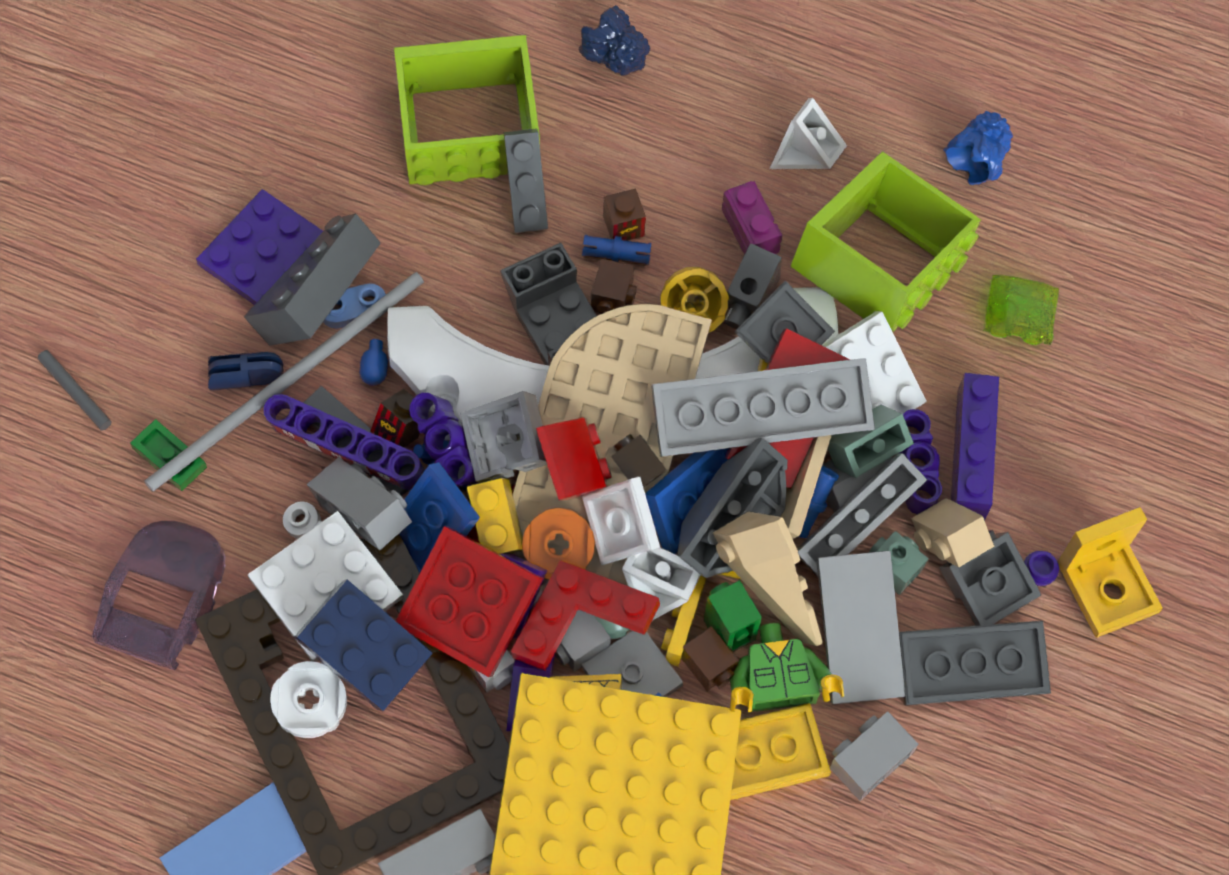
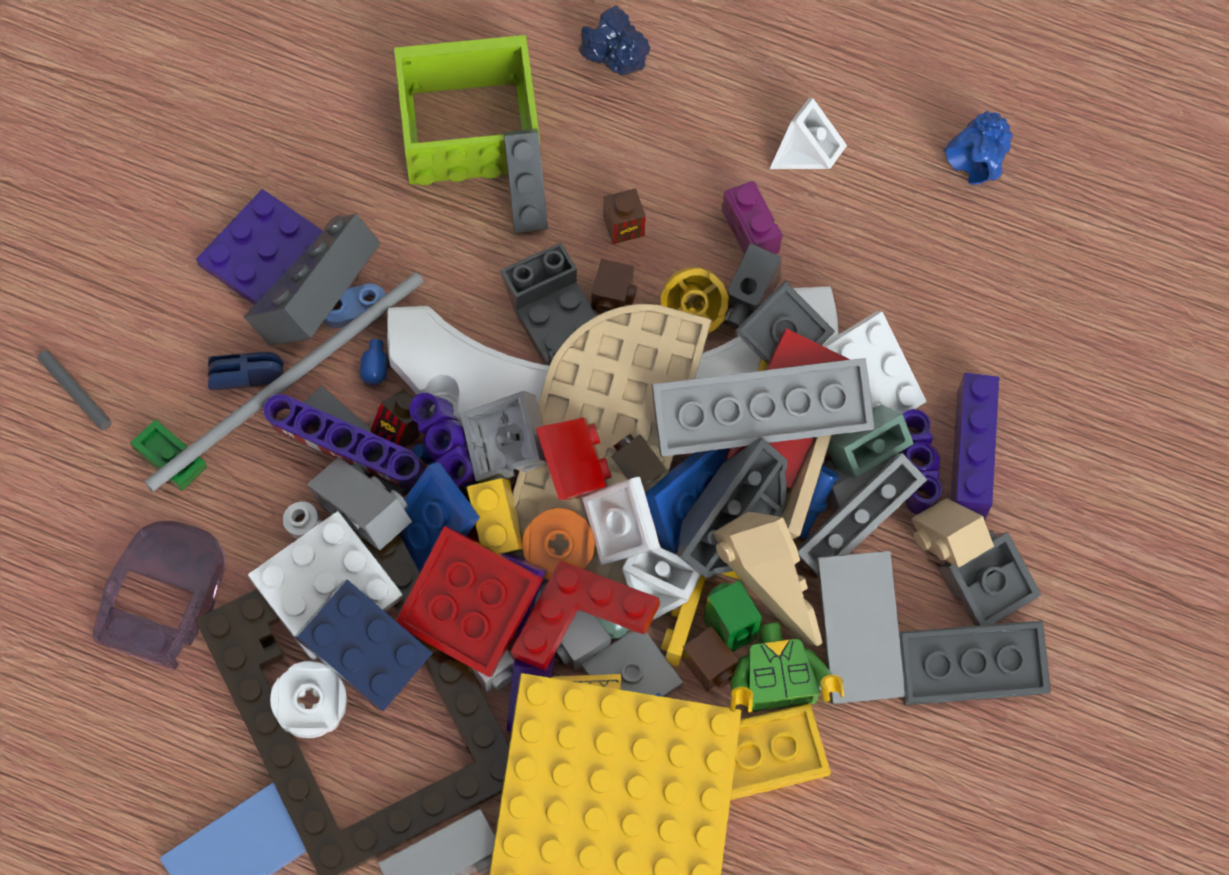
blue pin [582,235,652,265] -> none
lime window [790,151,981,332] -> none
light grey brick [830,711,919,801] -> none
sand green brick [869,531,929,595] -> none
clear neon green slope [983,275,1059,345] -> none
dark purple plate [1024,551,1059,586] -> none
yellow bracket [1057,507,1163,638] -> none

